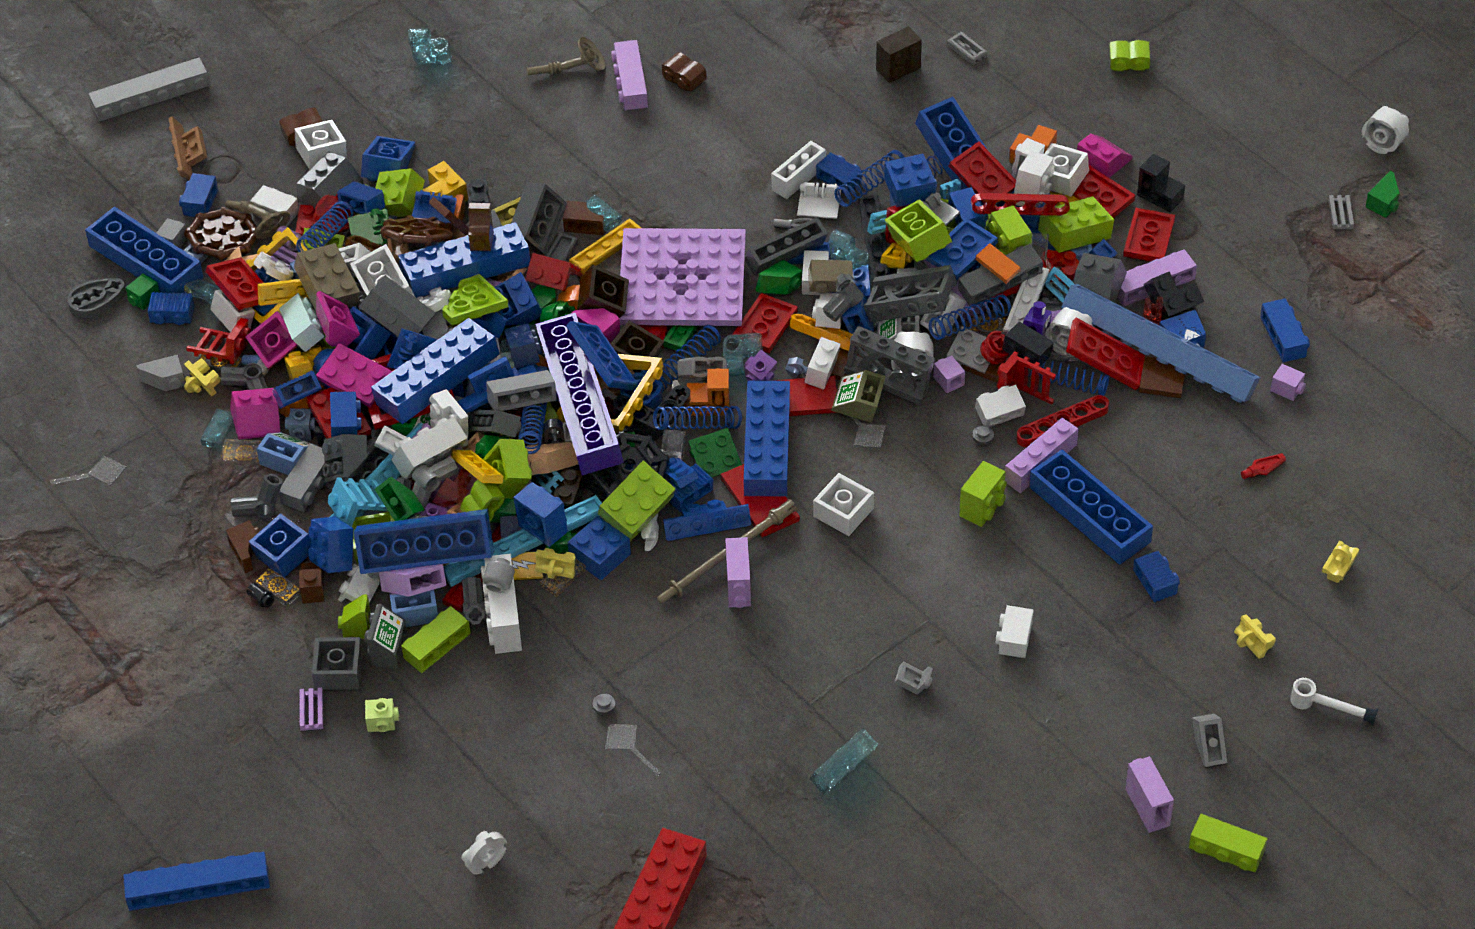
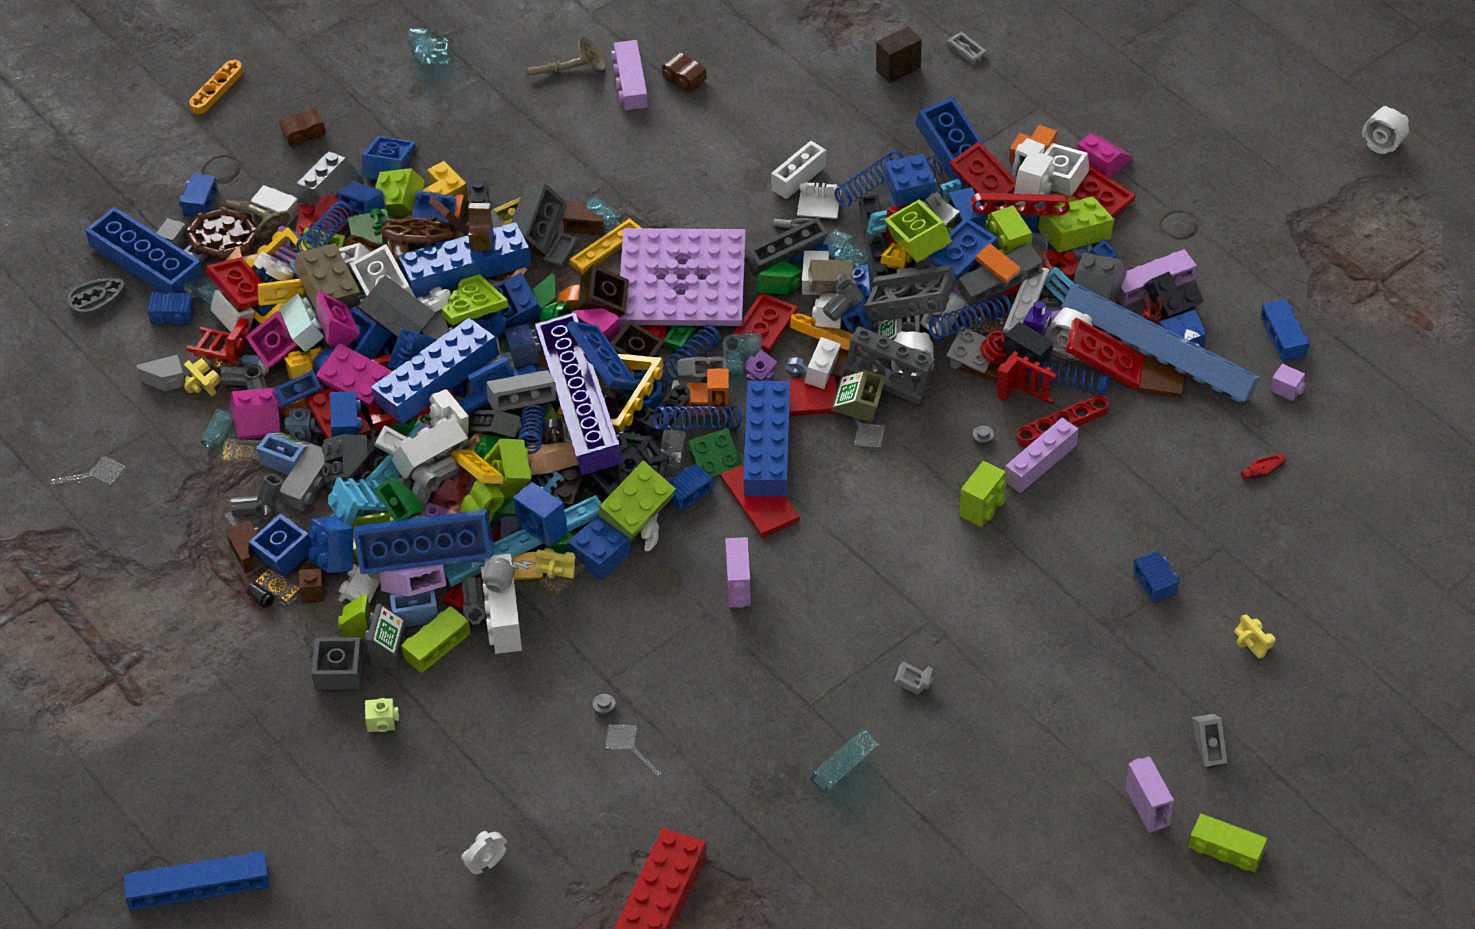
light grey brick [89,58,210,122] -> none
green brick [126,273,160,310] -> none
medium nougat bracket [169,116,207,180] -> none
white brick [295,120,347,170] -> none
lavender tile [300,688,323,731] -> none
red plate [526,253,583,291] -> none
dark tan bar [657,499,797,603] -> none
blue bracket [663,500,751,541] -> none
blue plate [665,457,698,488] -> none
white brick [813,473,874,536] -> none
blue brick [816,152,862,194] -> none
lavender brick [933,355,965,393] -> none
white brick [975,385,1026,427] -> none
white brick [995,605,1034,658] -> none
blue brick [1029,449,1153,565] -> none
lime brick [1109,40,1150,71] -> none
red plate [1123,208,1175,262] -> none
black brick [1137,153,1185,213] -> none
white piece [1290,678,1379,726] -> none
light yellow hips [1322,541,1359,583] -> none
light grey tile [1328,195,1354,230] -> none
green slope [1366,171,1400,218] -> none
none -> light orange beam [189,60,243,114]

